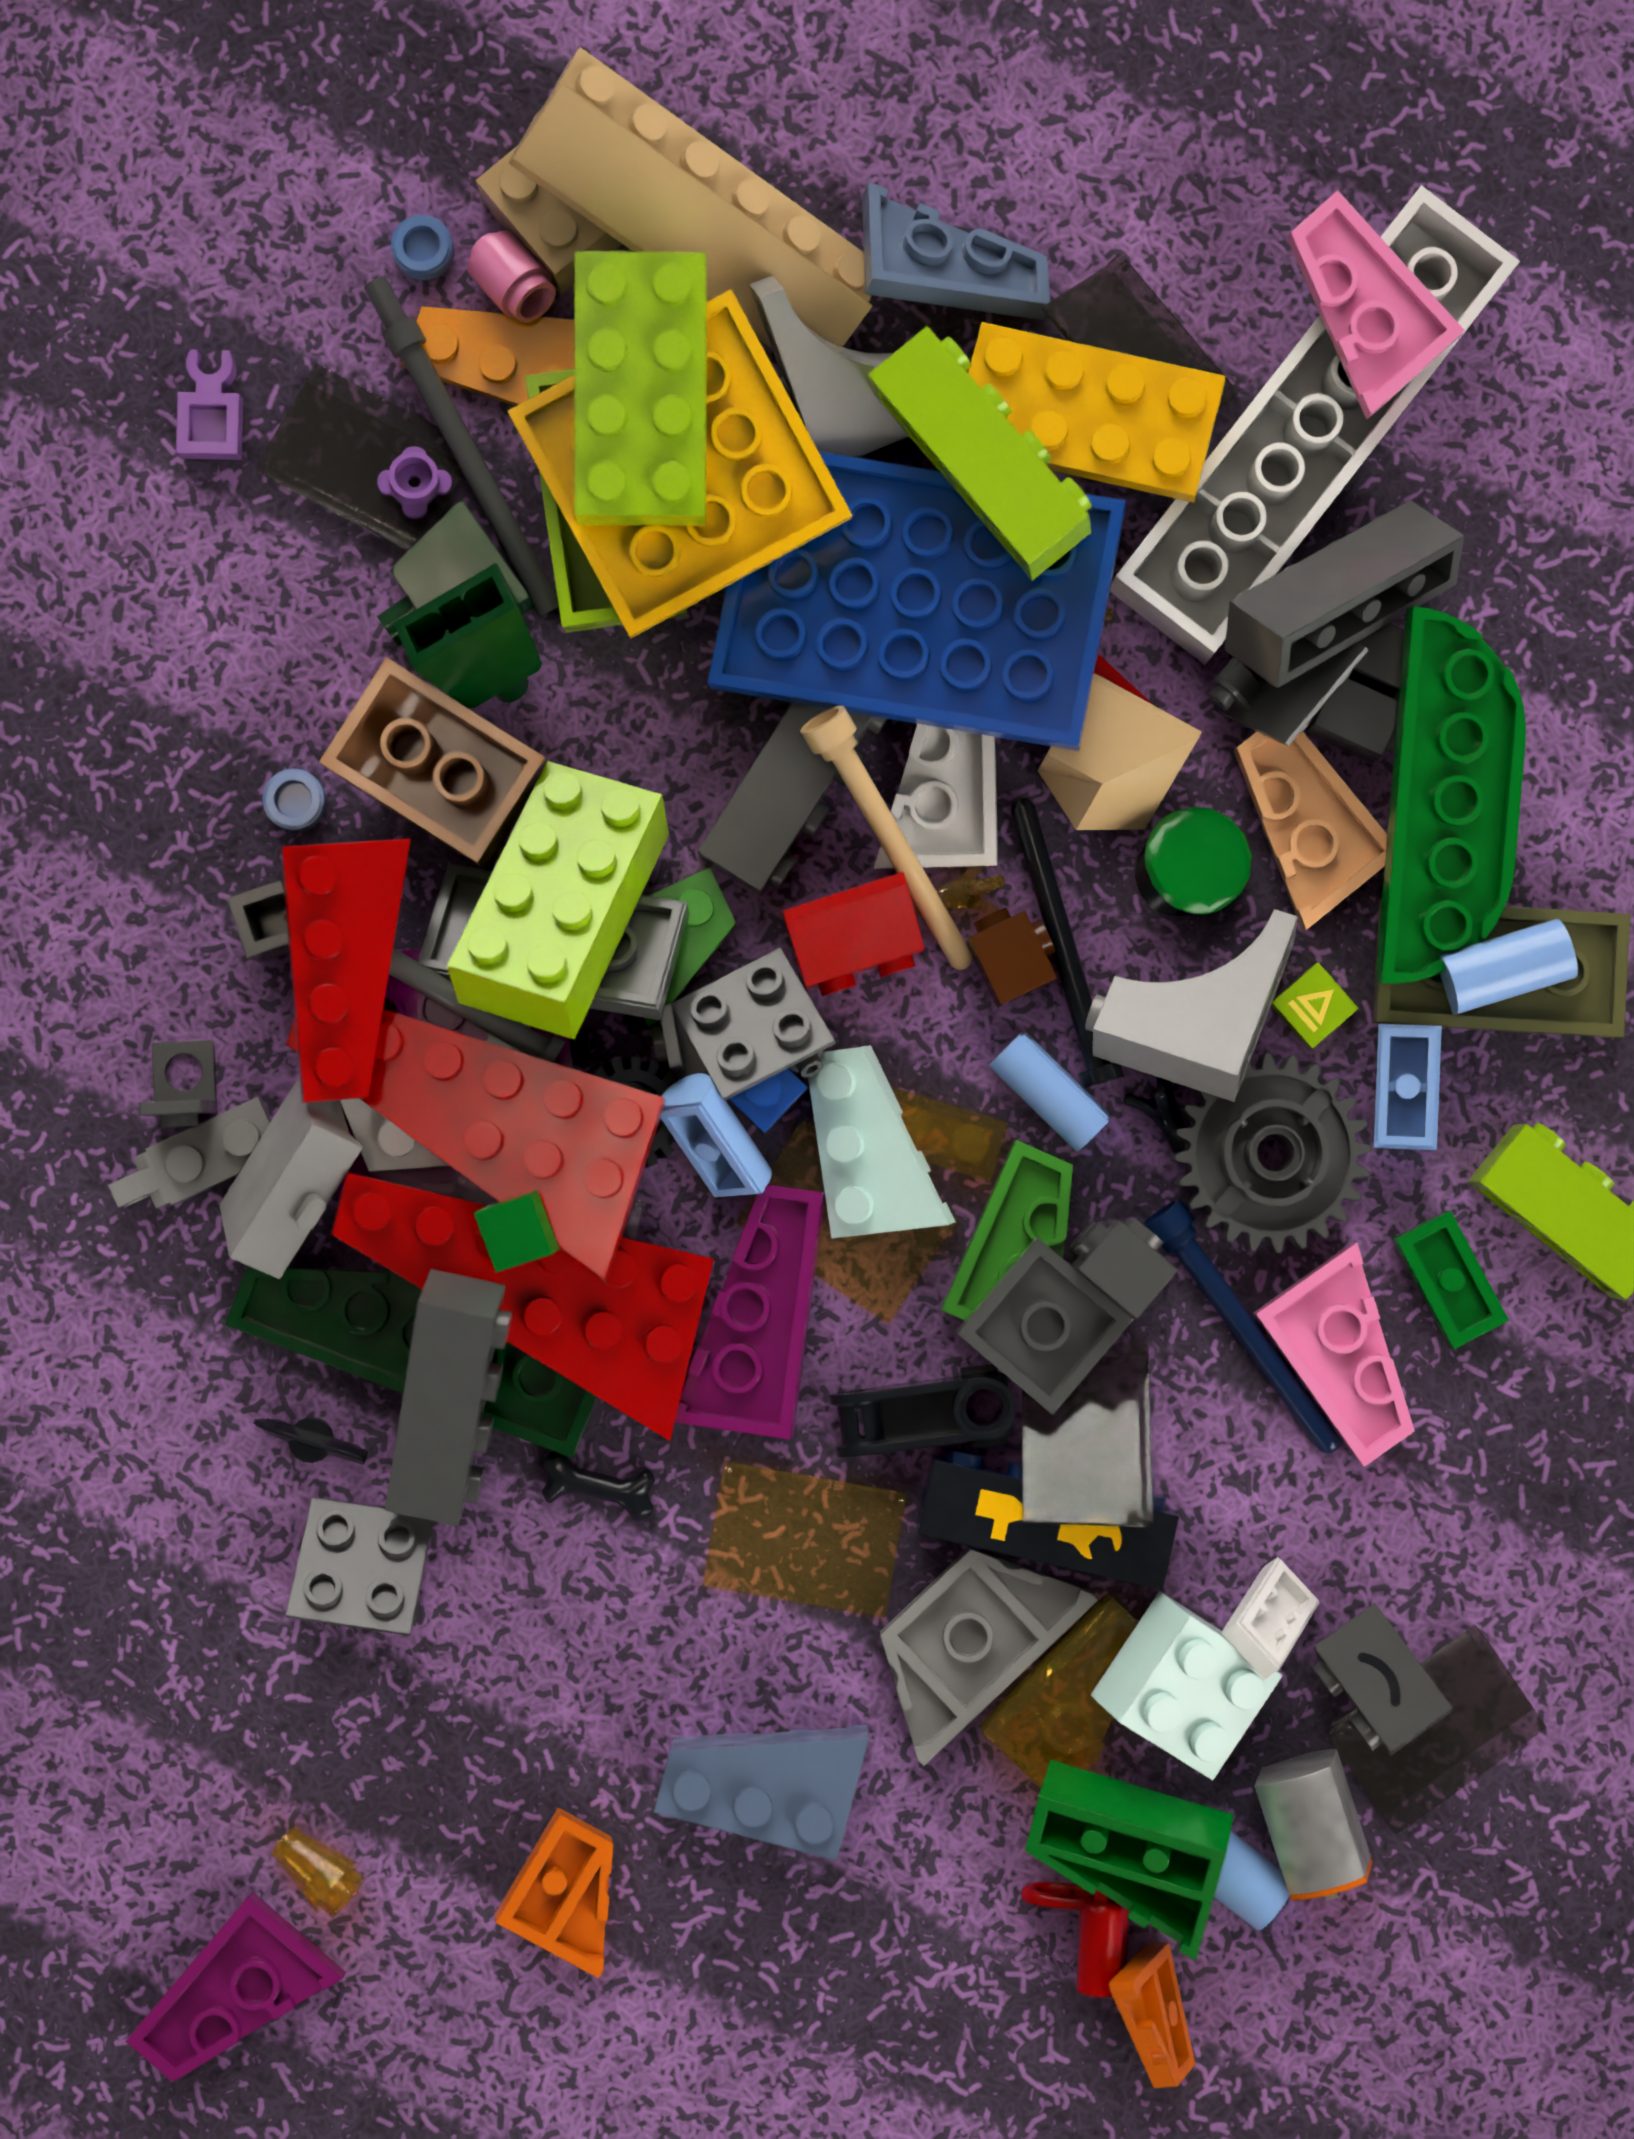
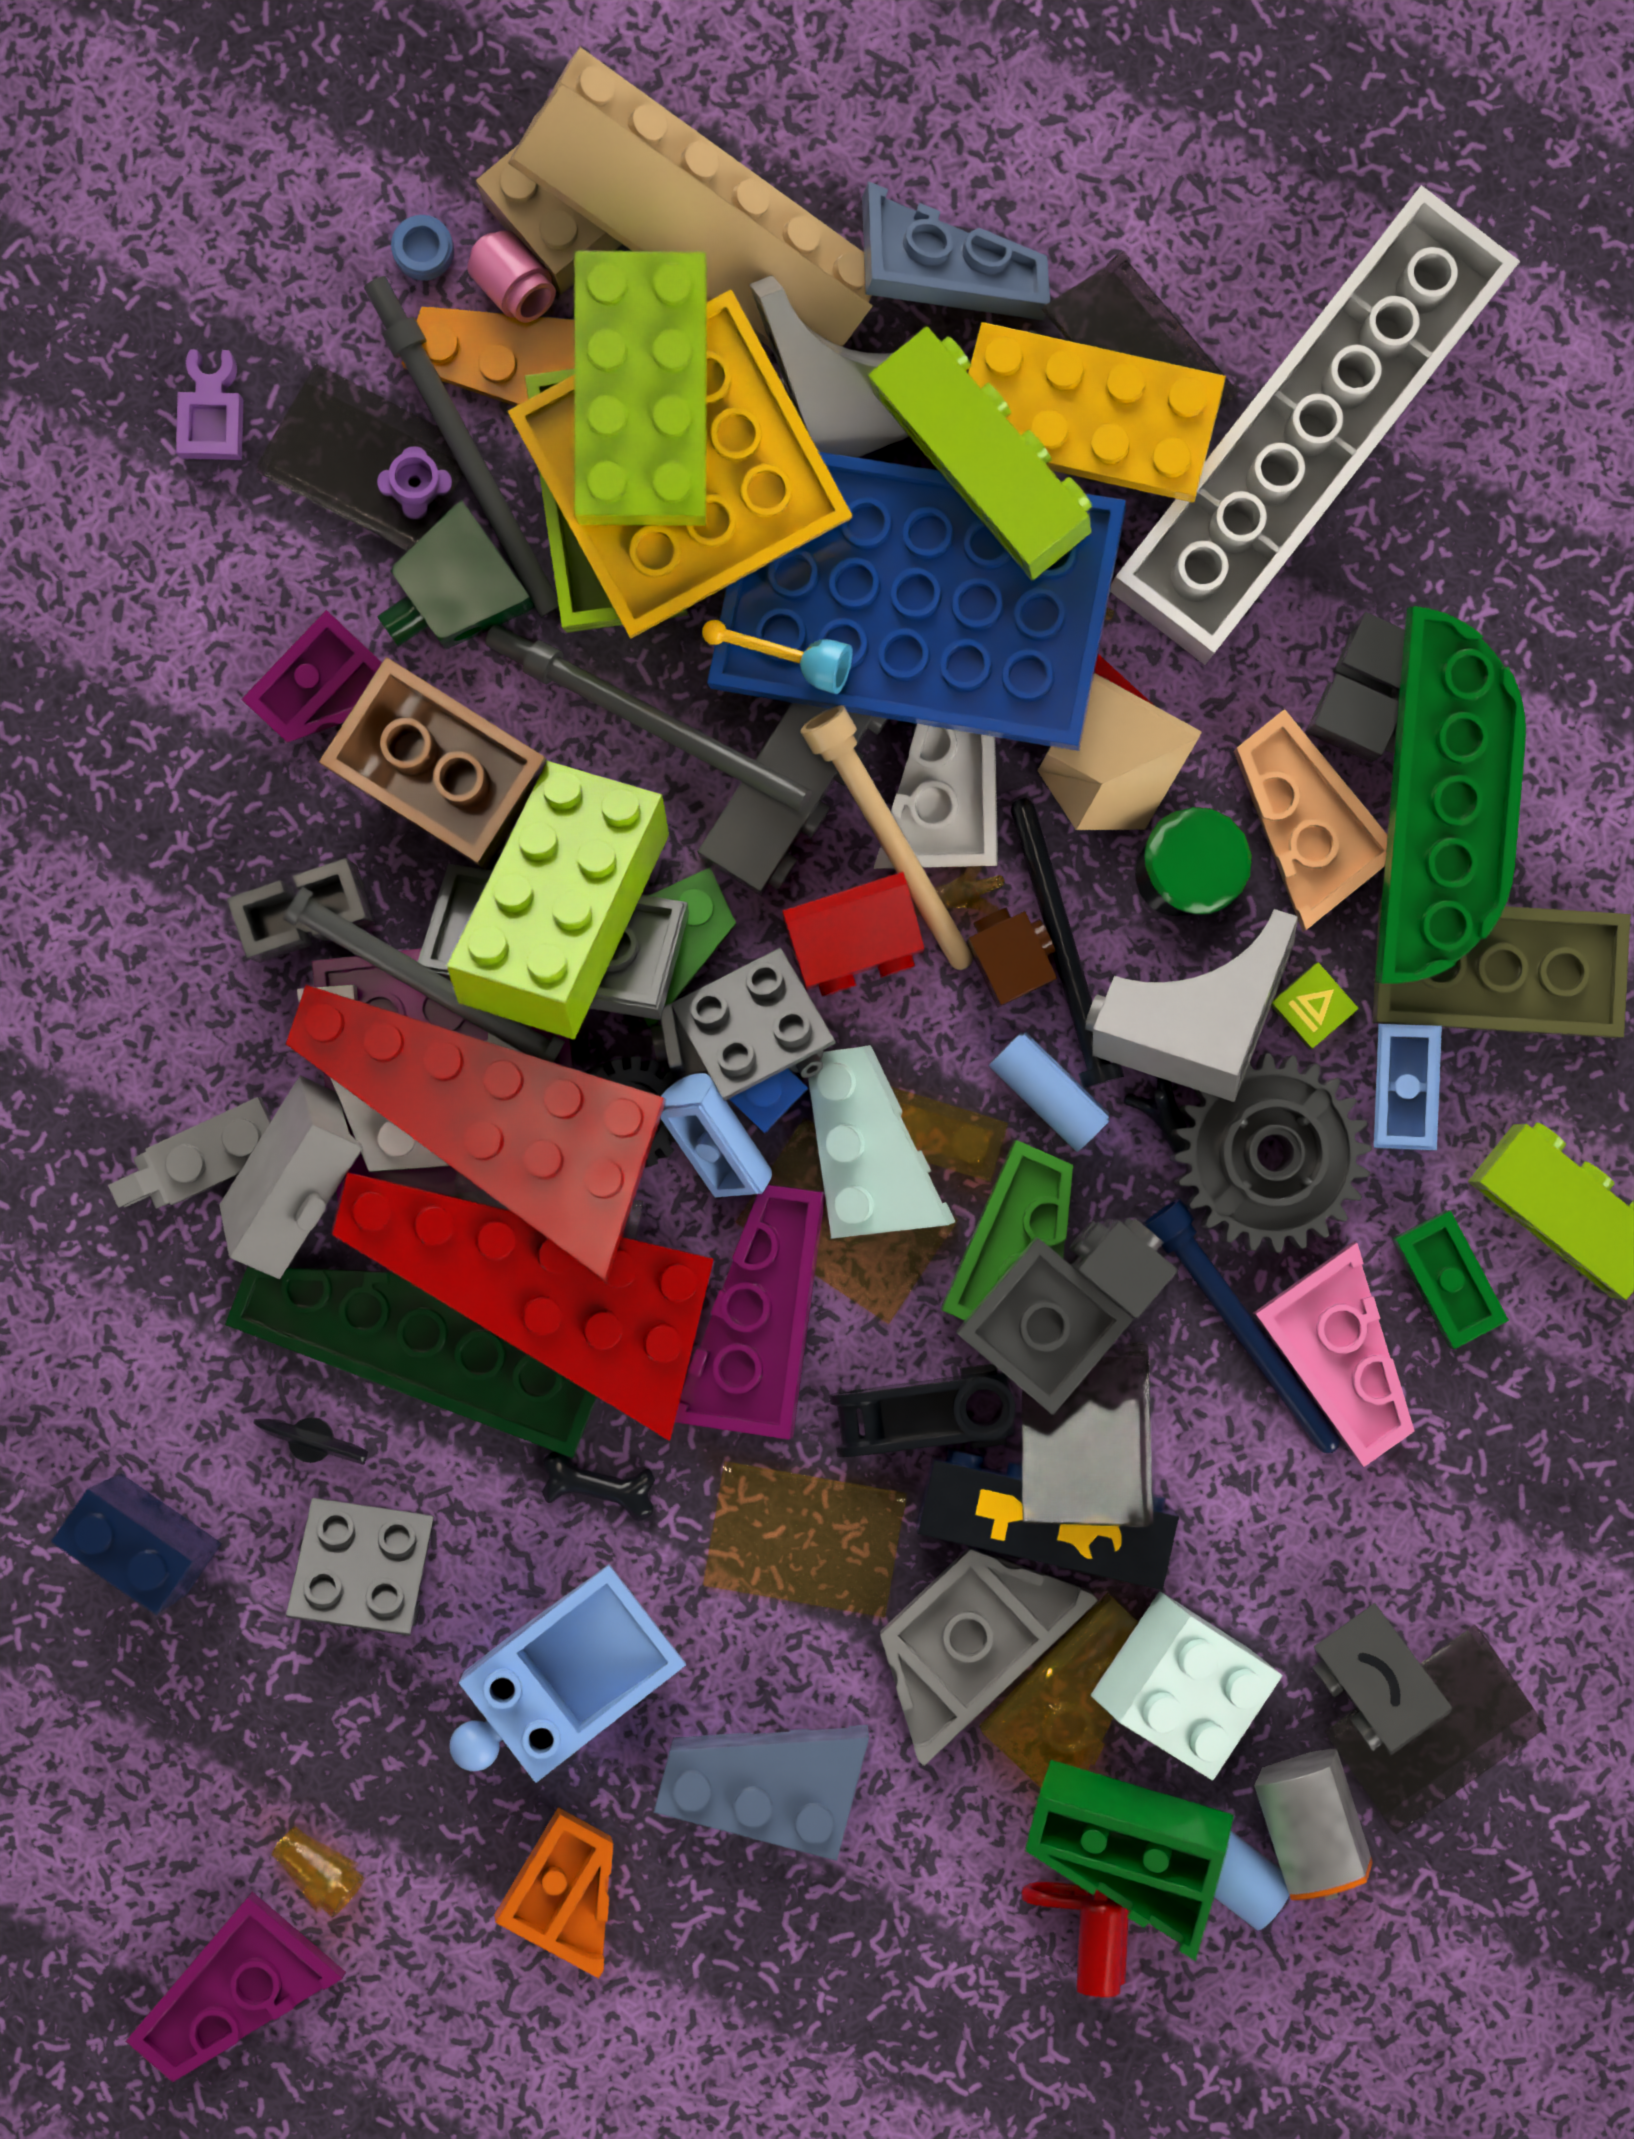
dark grey bracket [139,1040,217,1128] -> none
medium blue tile [263,769,327,832] -> none
red wing [281,839,411,1103] -> none
dark grey brick [385,1269,512,1526] -> none
dark green torso [394,563,542,708] -> none
green tile [474,1190,559,1272] -> none
orange wing [1109,1942,1196,2088] -> none
dark grey hinge [1208,643,1369,746] -> none
white plate [1221,1557,1320,1680] -> none
dark grey brick [1225,500,1465,688] -> none
bright pink wing [1287,190,1465,420] -> none
light blue brick [1439,919,1578,1015] -> none
none -> dark blue brick [50,1474,222,1615]
none -> magenta wing [241,610,382,743]
none -> light blue slope [450,1564,686,1783]
none -> dark grey bar [485,624,812,812]
none -> hinge [702,620,852,694]

